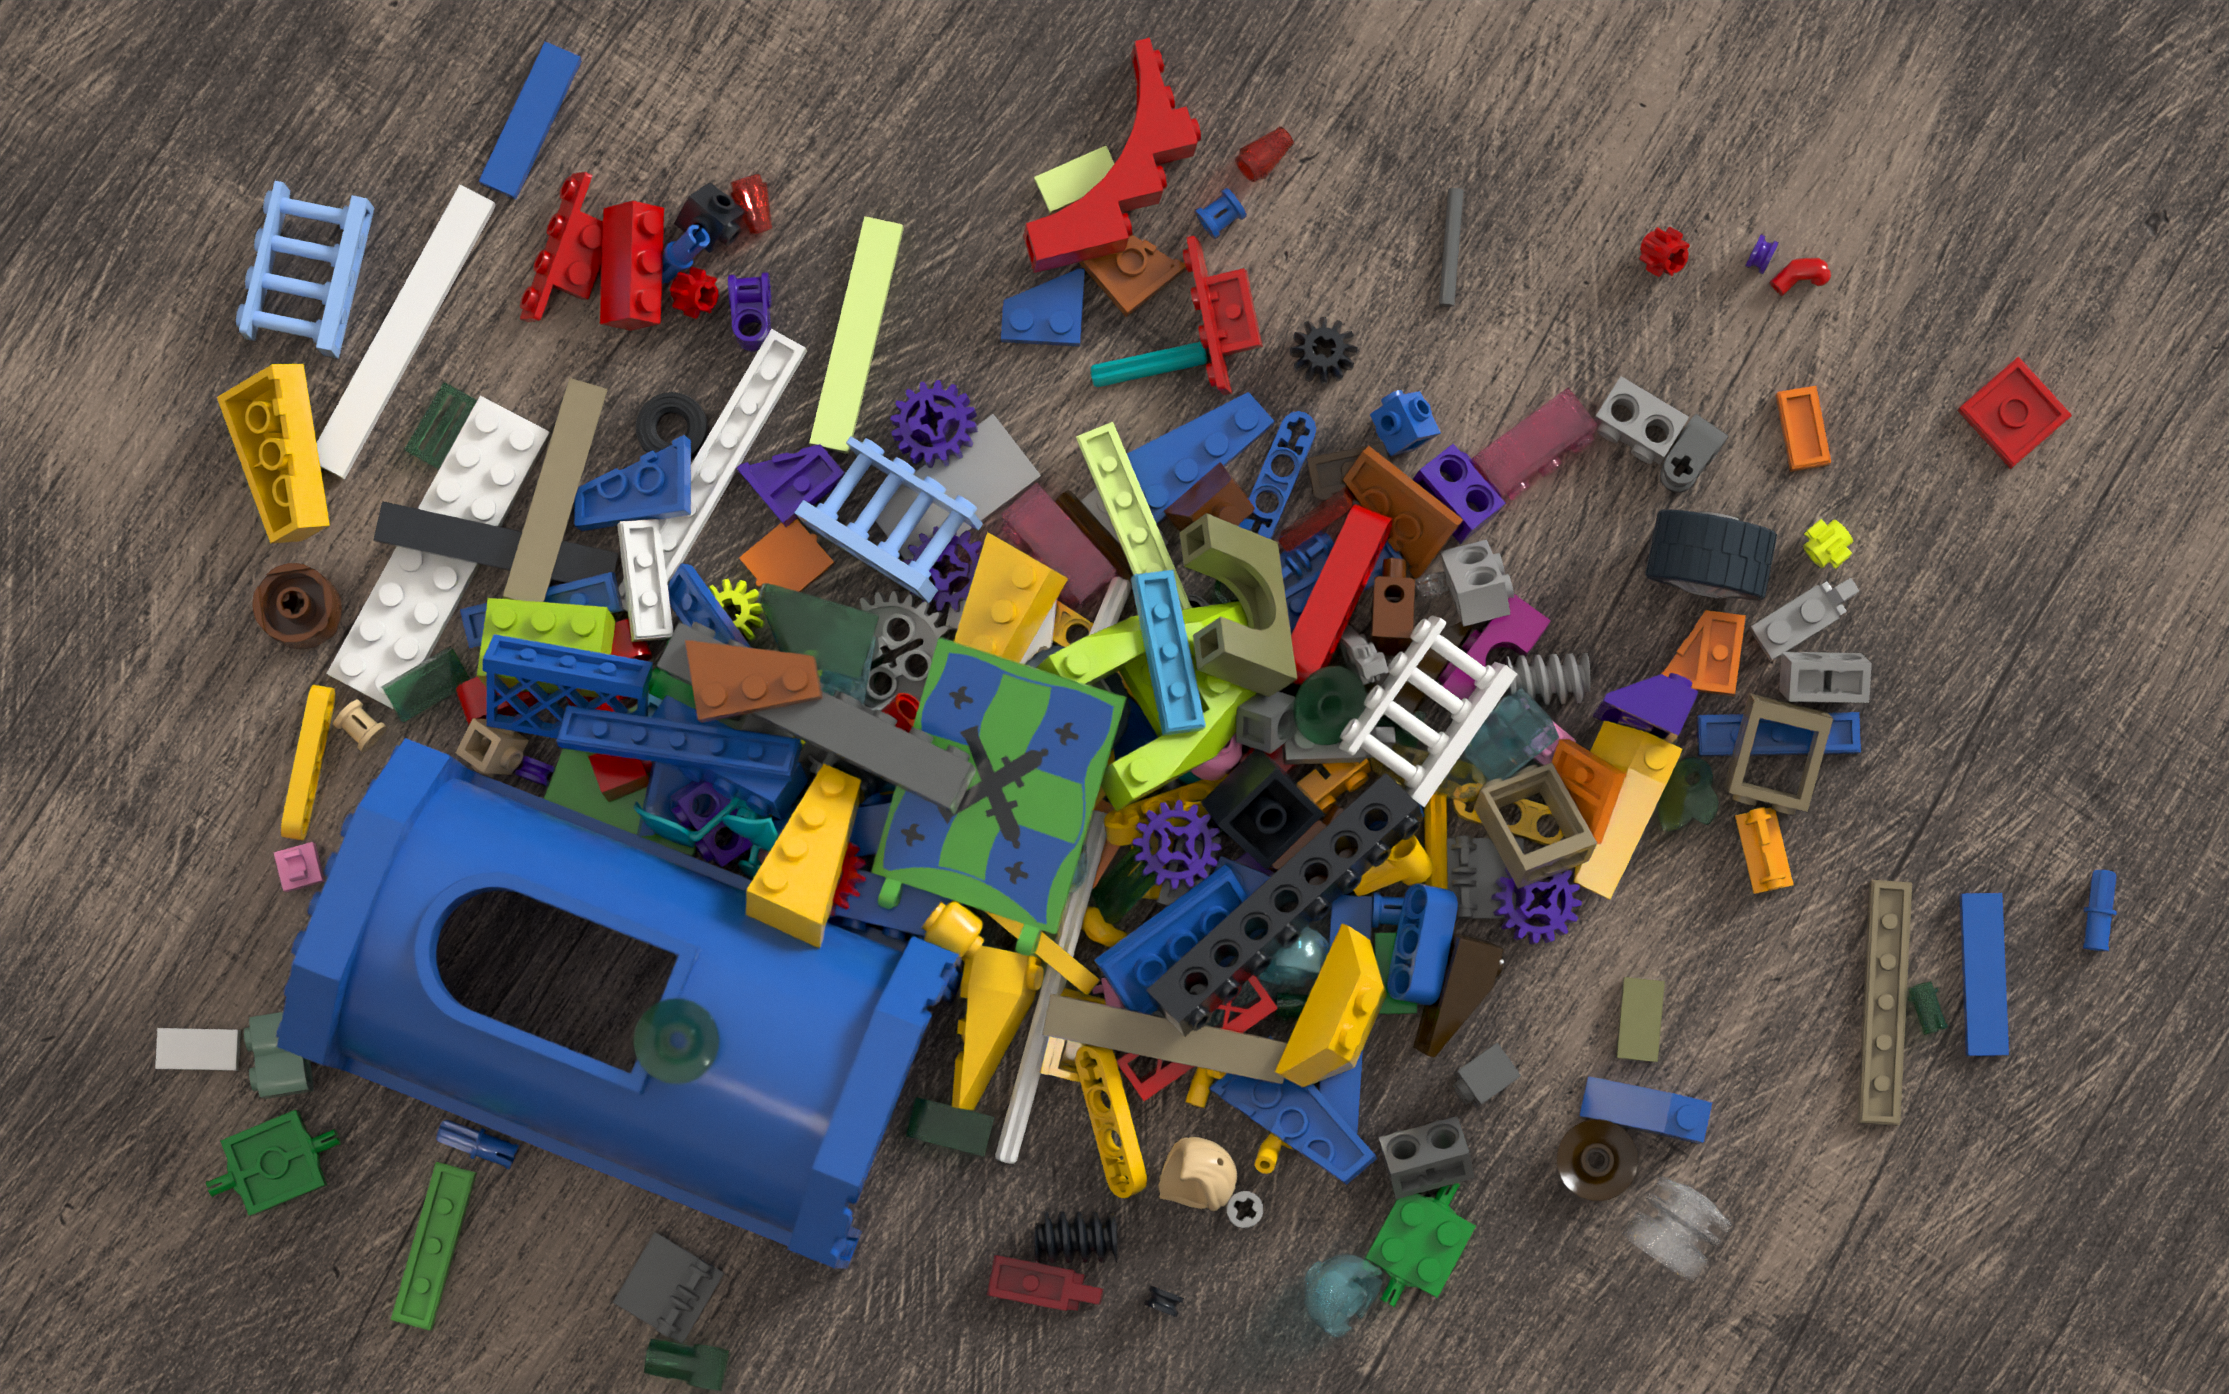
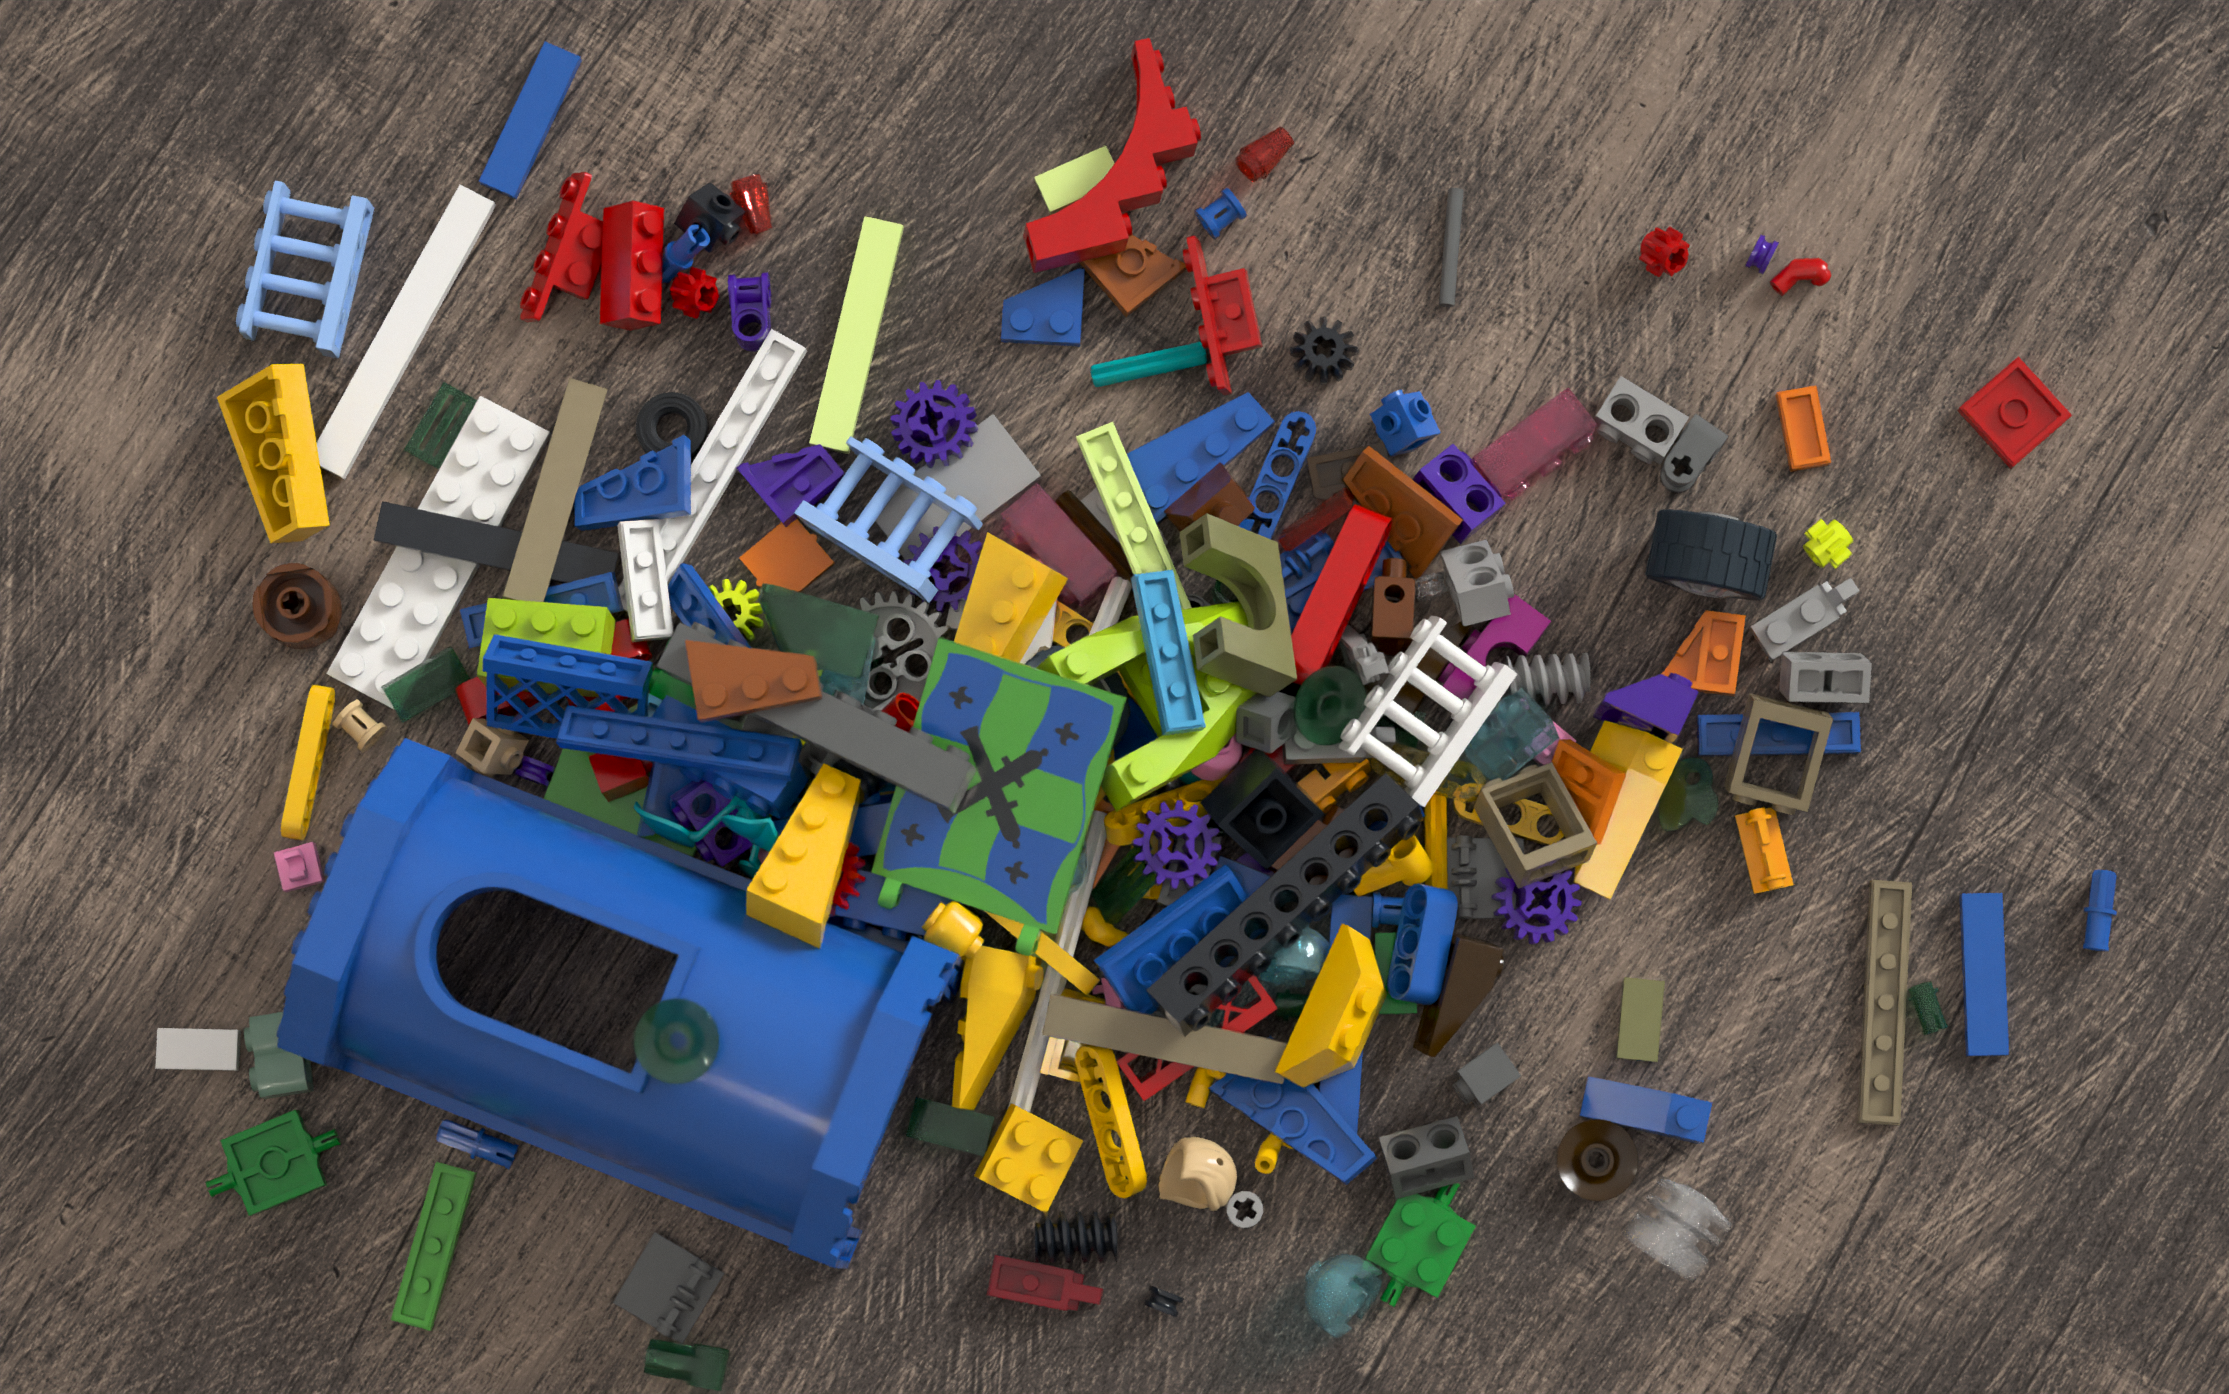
none -> yellow plate [974,1103,1083,1211]

